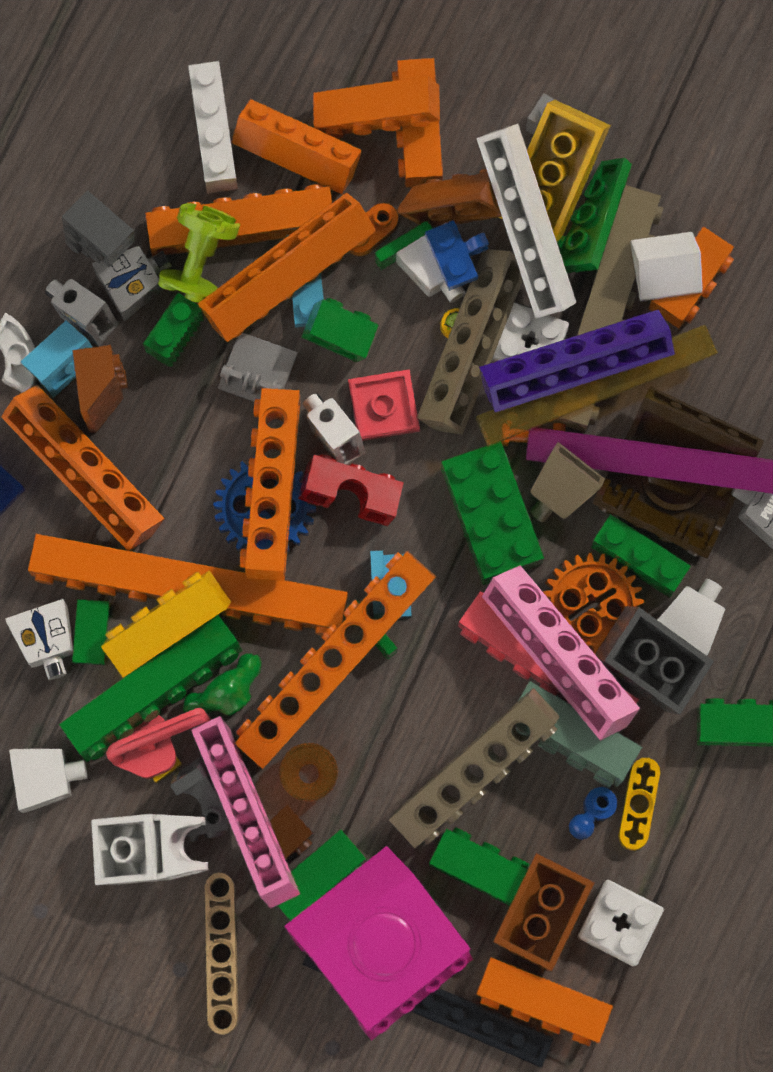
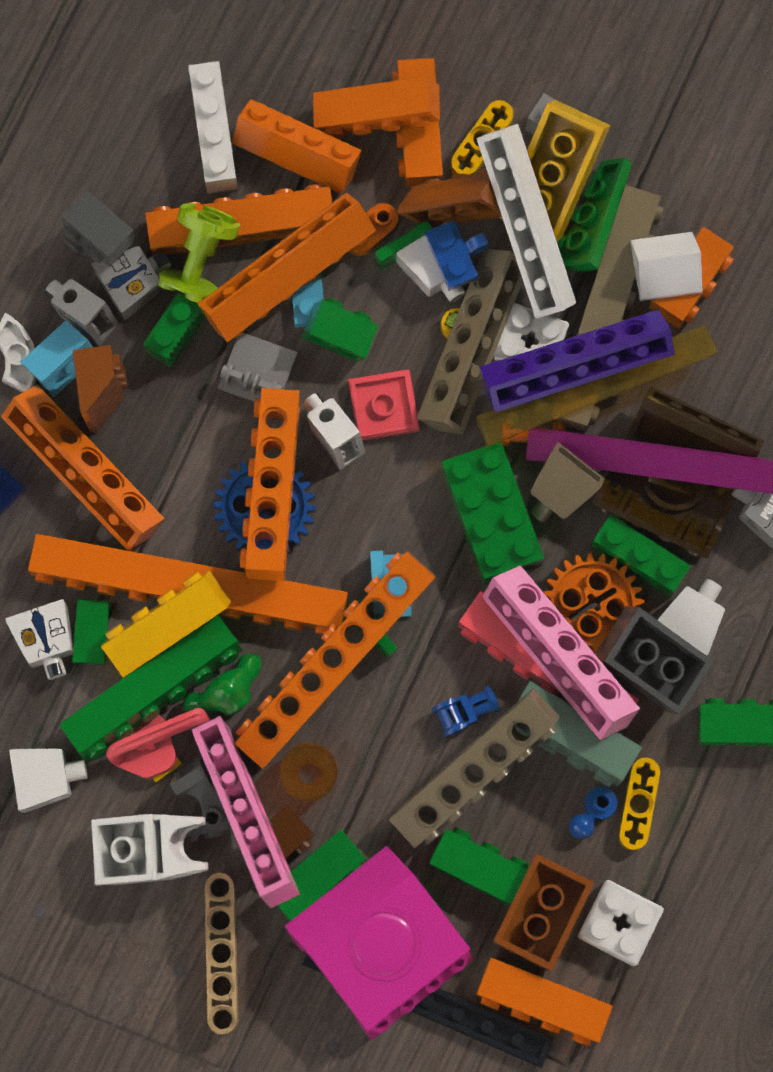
arch [298,455,404,527] -> none
none -> blue connector [431,685,500,738]
none -> yellow beam [451,100,513,175]

